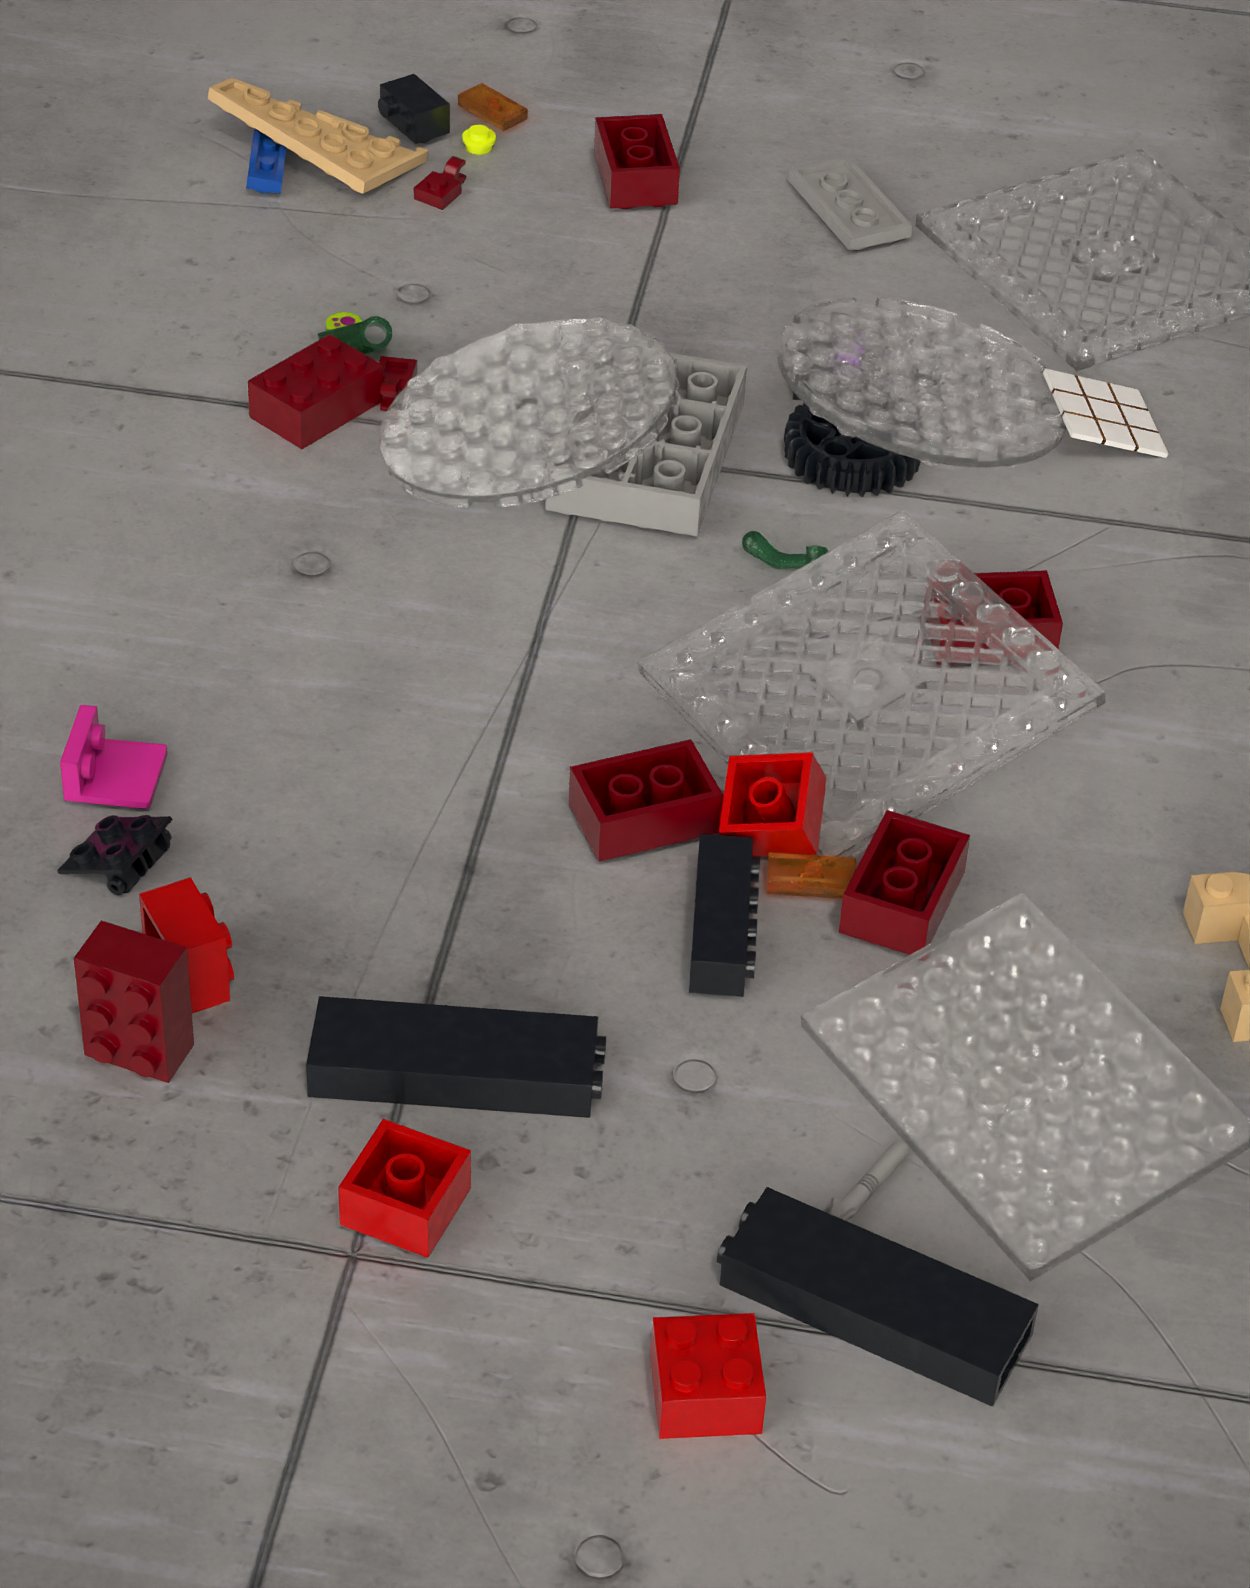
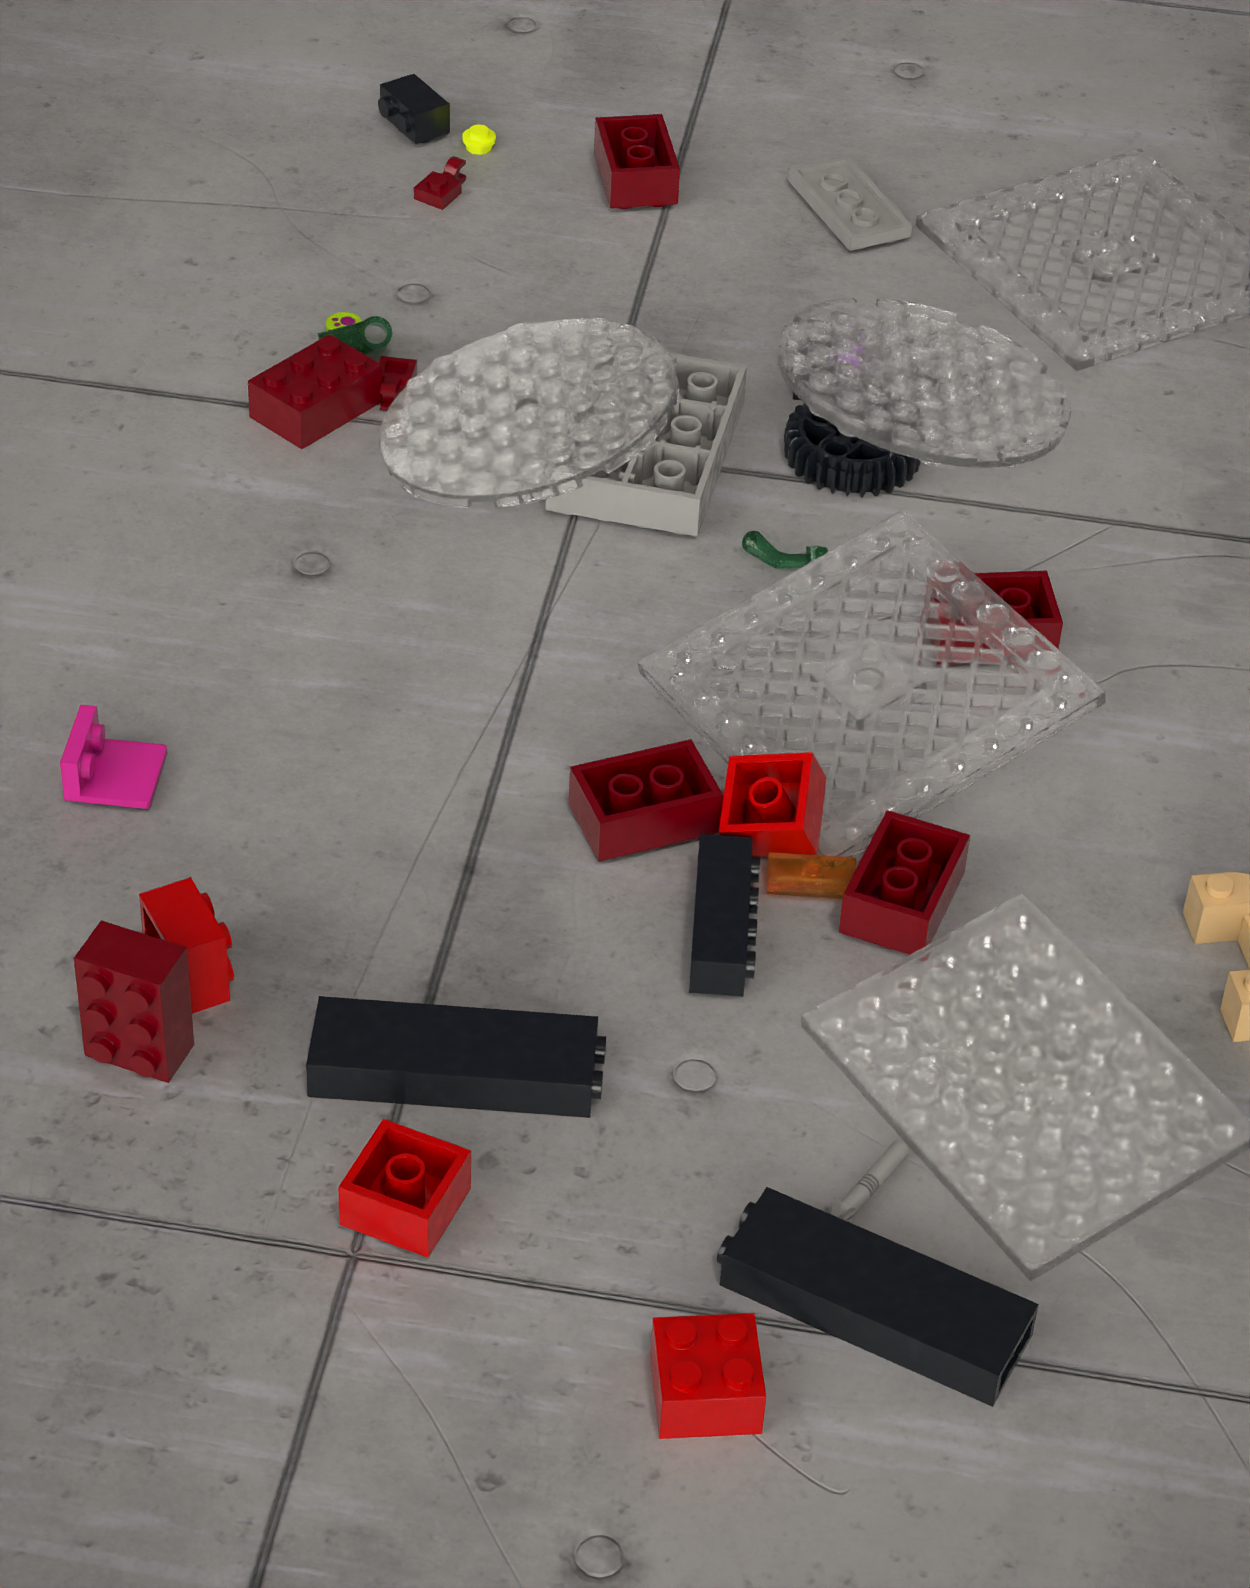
black hinge [57,815,173,895] -> none
tan wing [208,77,429,194] -> none
blue plate [246,128,286,194] -> none
clear orange plate [458,83,528,131] -> none
white piece [1043,368,1168,458] -> none

